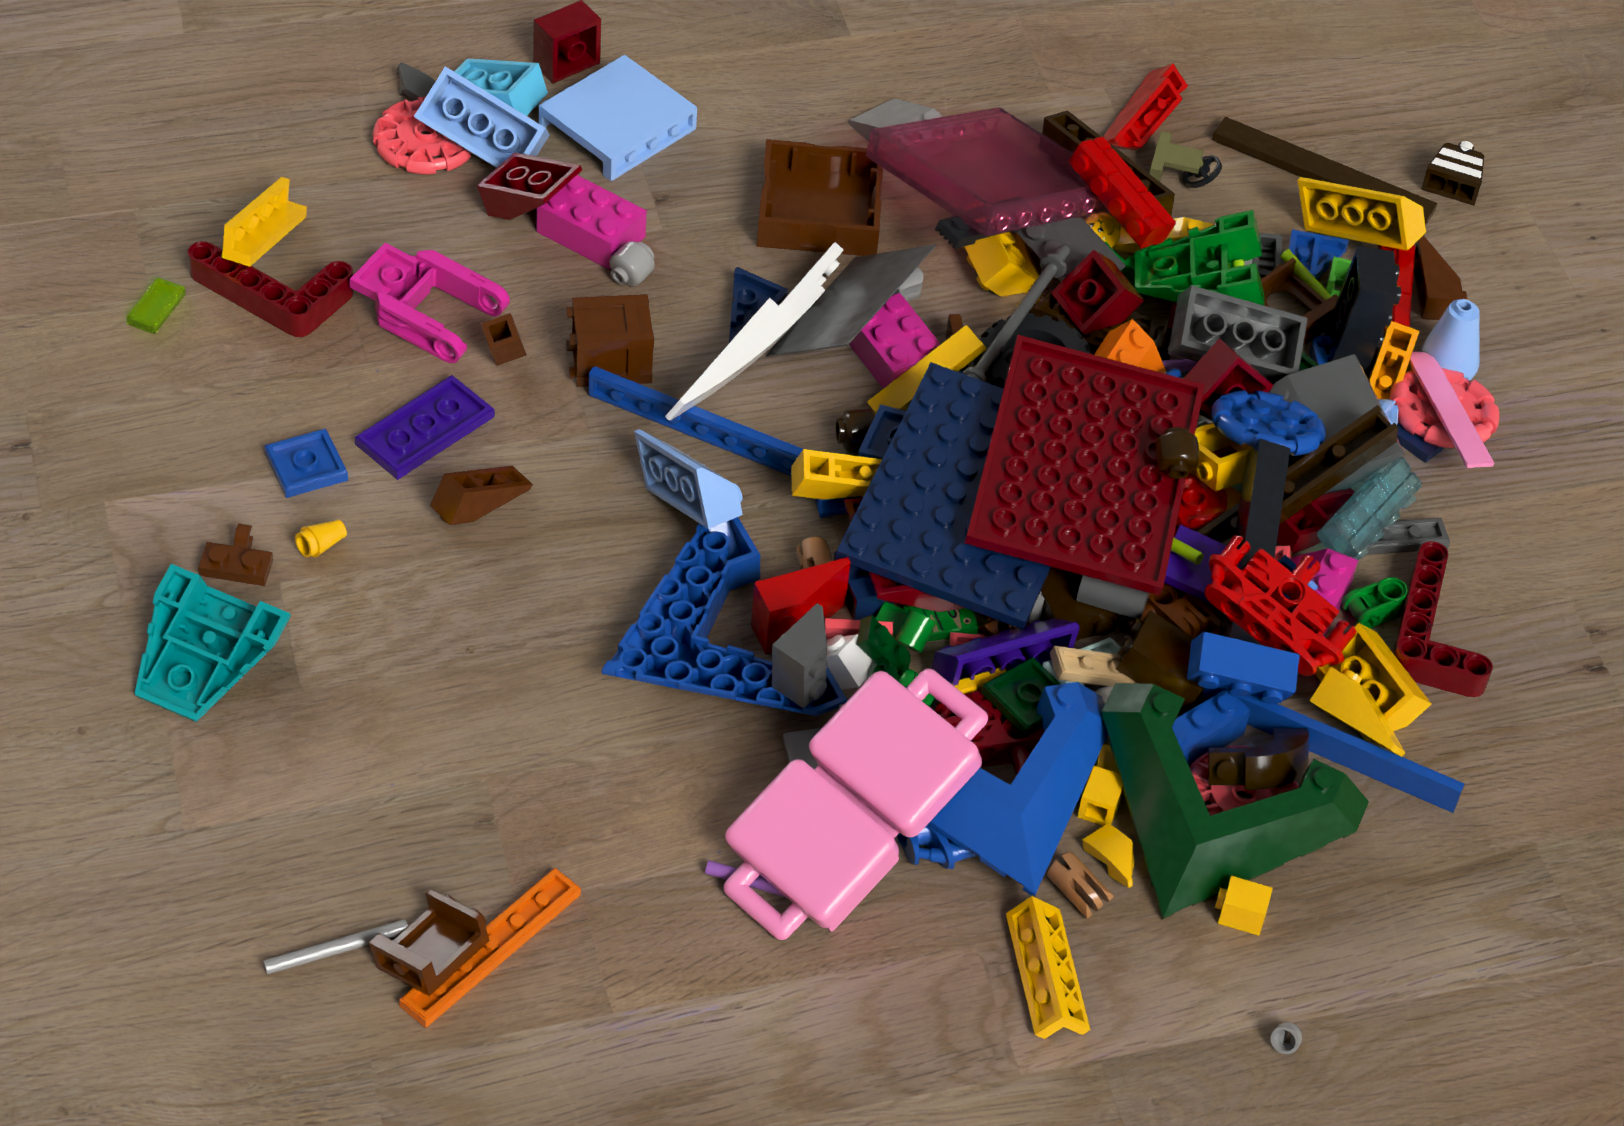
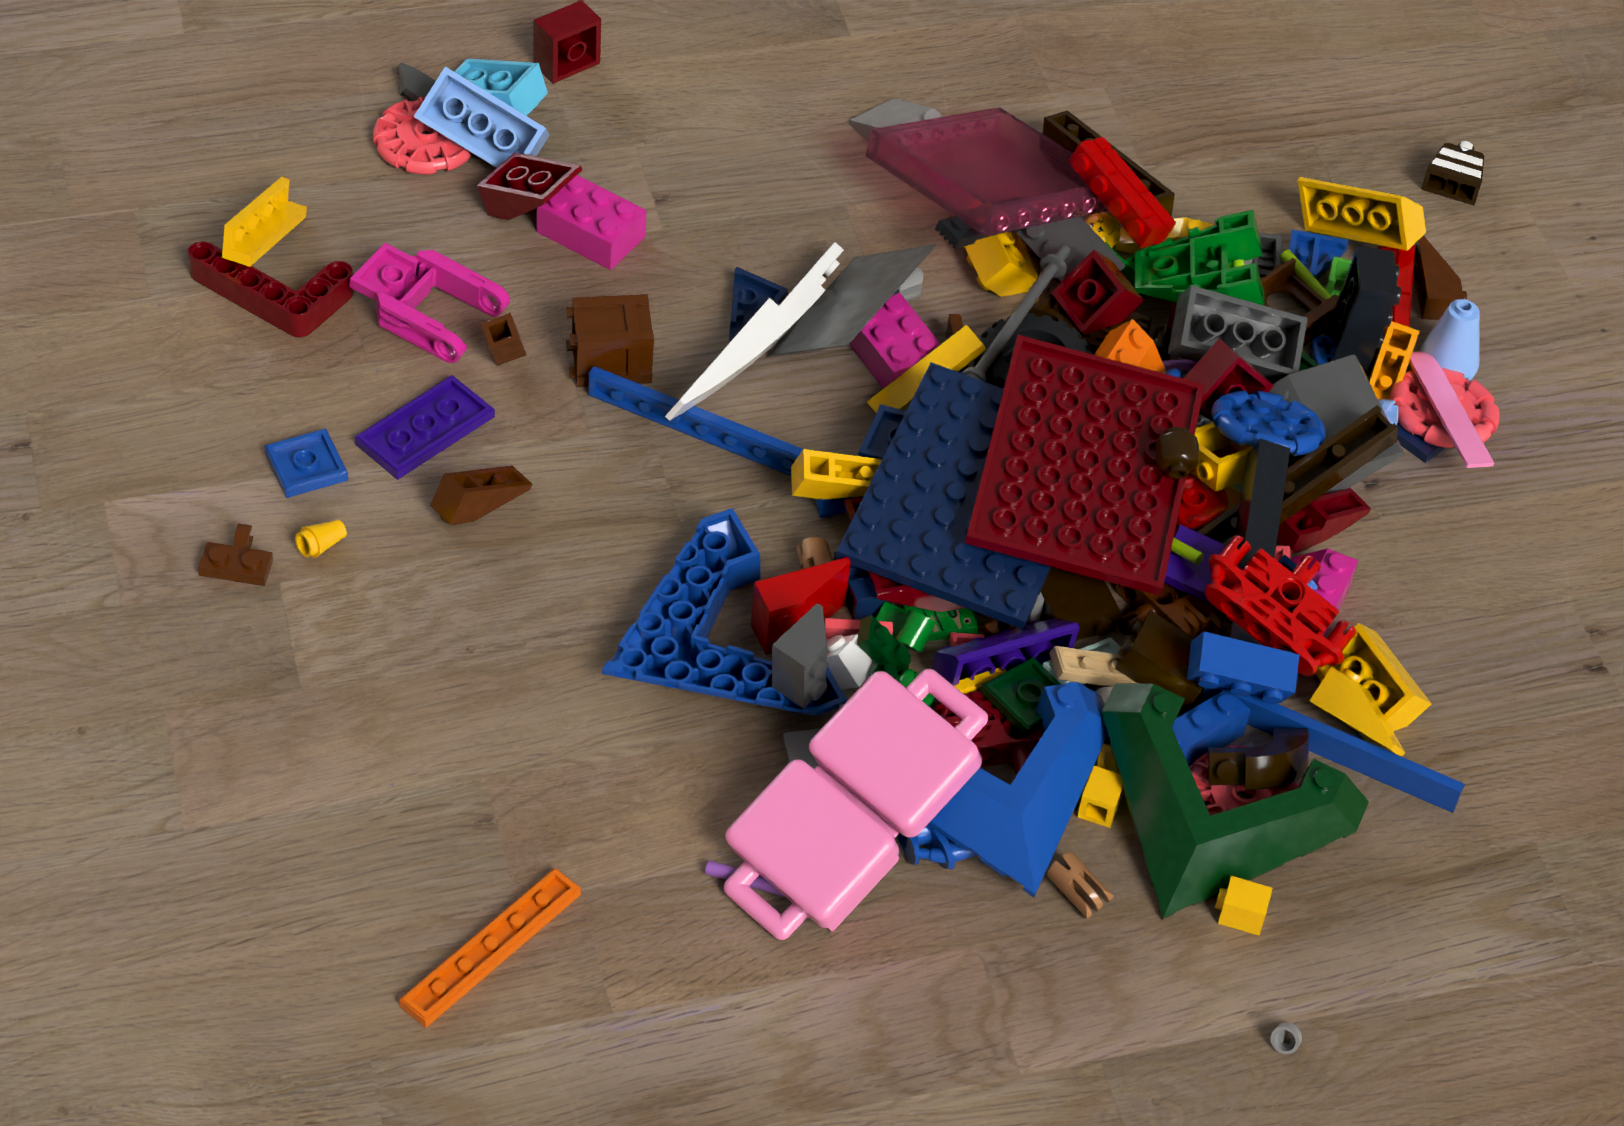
clear neon green tile [126,277,186,334] -> none
teal wedge [134,564,291,722] -> none
light grey bar [263,919,408,975] -> none
reddish brown panel [369,889,489,996] -> none
light blue panel [539,55,697,181] -> none
light grey head [609,241,655,287] -> none
light blue slope [634,429,743,529] -> none
reddish brown tile [757,139,884,256] -> none
dark brown head [835,409,875,451] -> none
yellow fence [1006,896,1091,1039] -> none
dark grey brick [1076,575,1150,620] -> none
yellow slope [1082,823,1135,888] -> none
red wedge [1103,63,1188,150] -> none
olive piece [1149,131,1222,188] -> none
dark brown tile [1212,116,1438,226] -> none
clear light blue brick [1317,457,1422,560] -> none
green piece [1341,577,1407,629] -> none
dark grey tile [1347,518,1450,556] -> none
dark red beam [1393,541,1493,697] -> none

